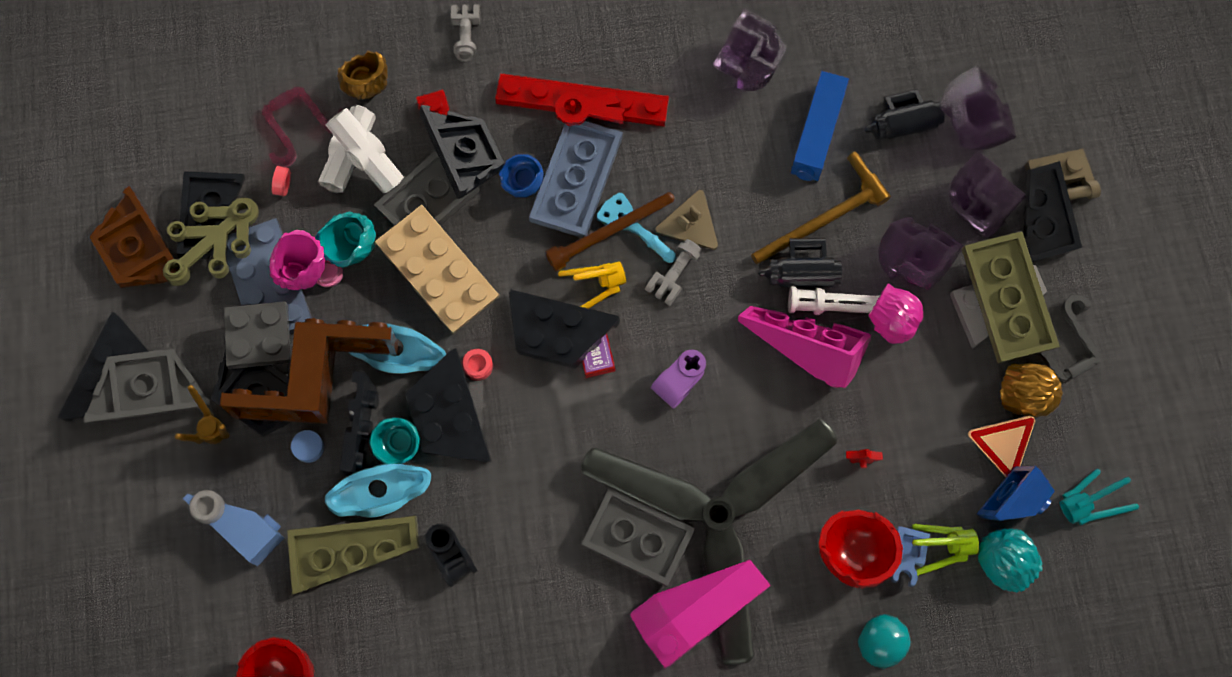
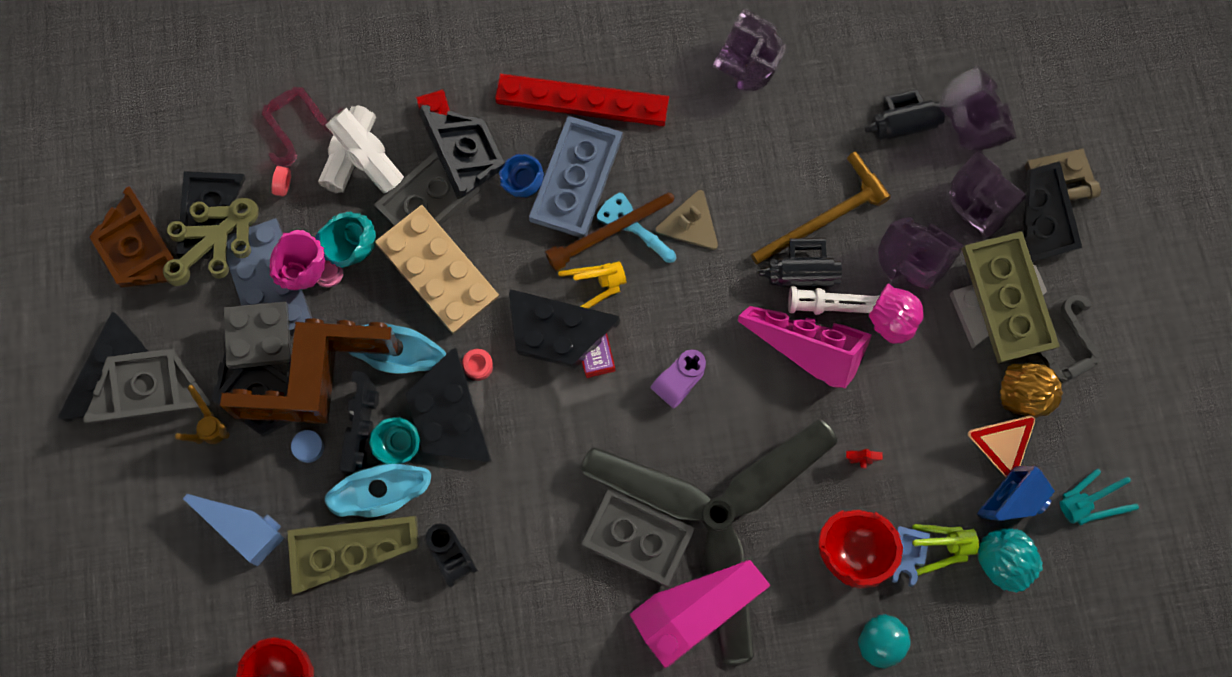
light grey tile [189,490,225,524] -> none
pearl gold hair [337,51,388,100] -> none
light grey hinge [451,4,480,61] -> none
red piece [555,91,625,126] -> none
light grey hinge [645,239,701,305] -> none
blue brick [791,71,849,181] -> none

